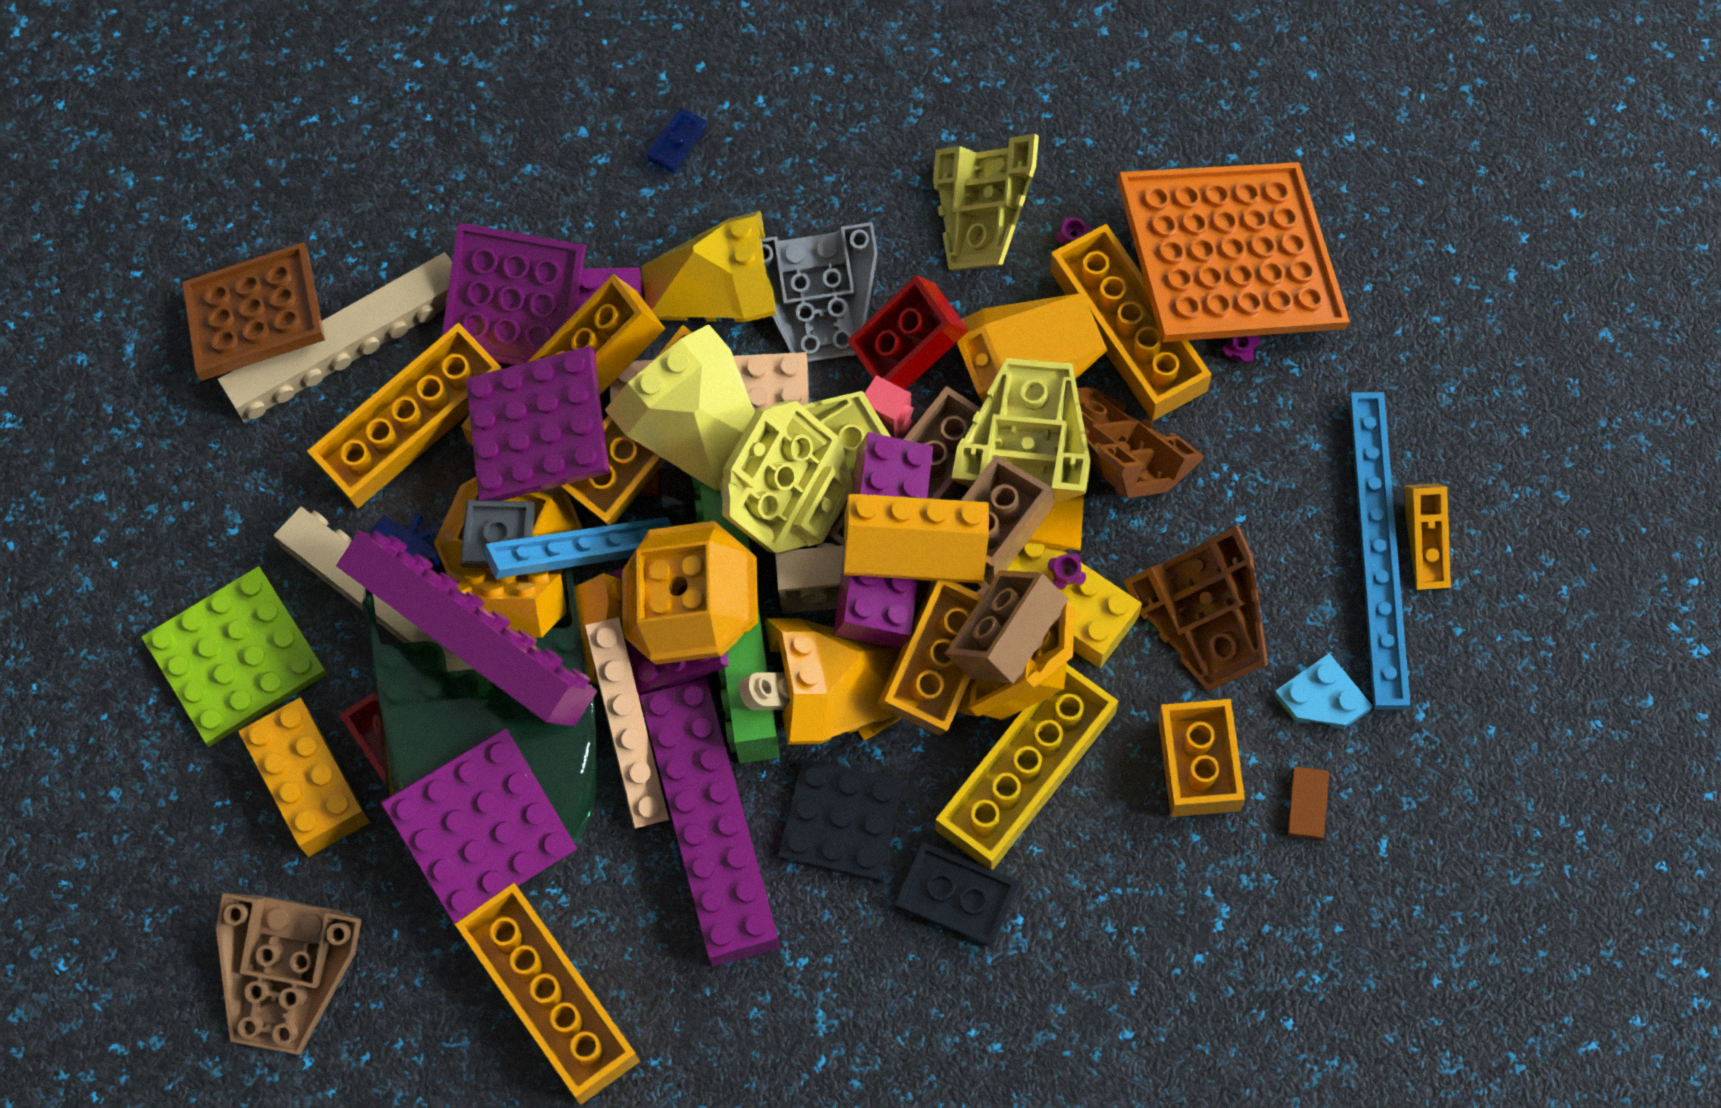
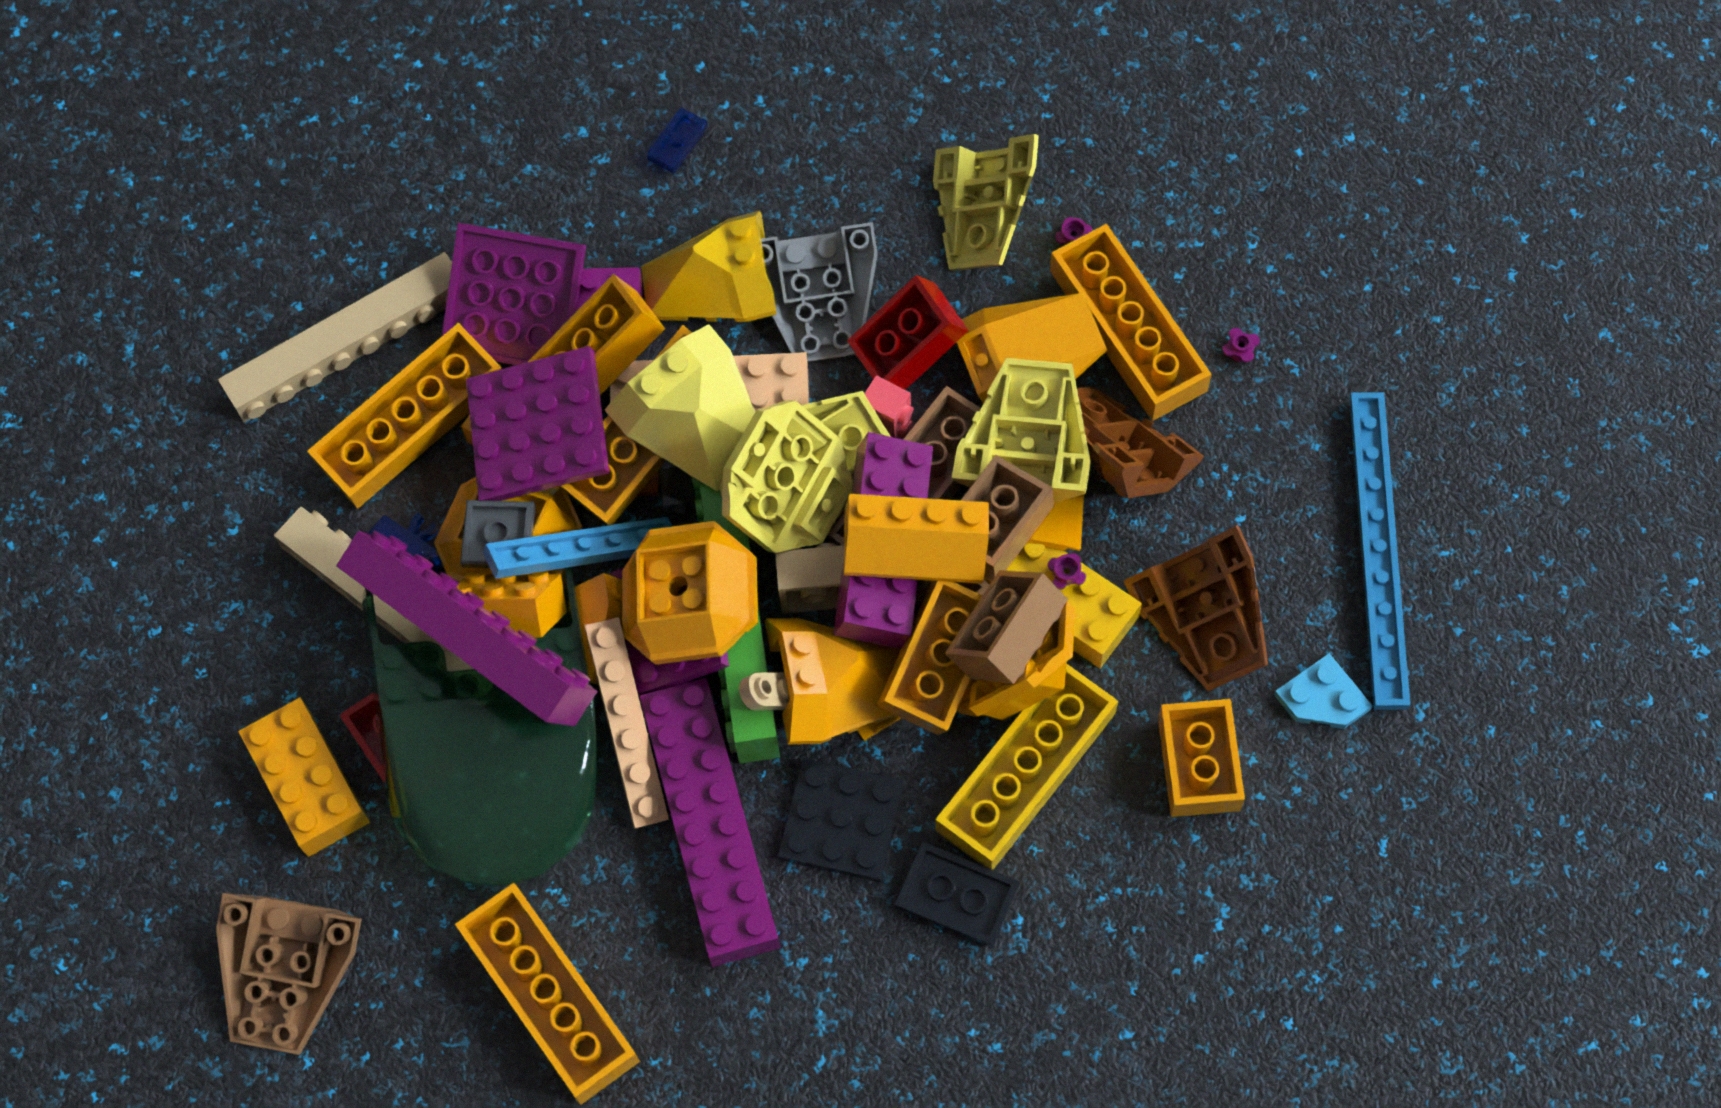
lime plate [142,566,327,747] -> none
dark orange plate [182,242,325,381] -> none
magenta plate [381,727,578,924] -> none
orange plate [1117,162,1350,342] -> none
dark orange tile [1287,766,1329,841] -> none
light orange slope [1404,483,1451,590] -> none

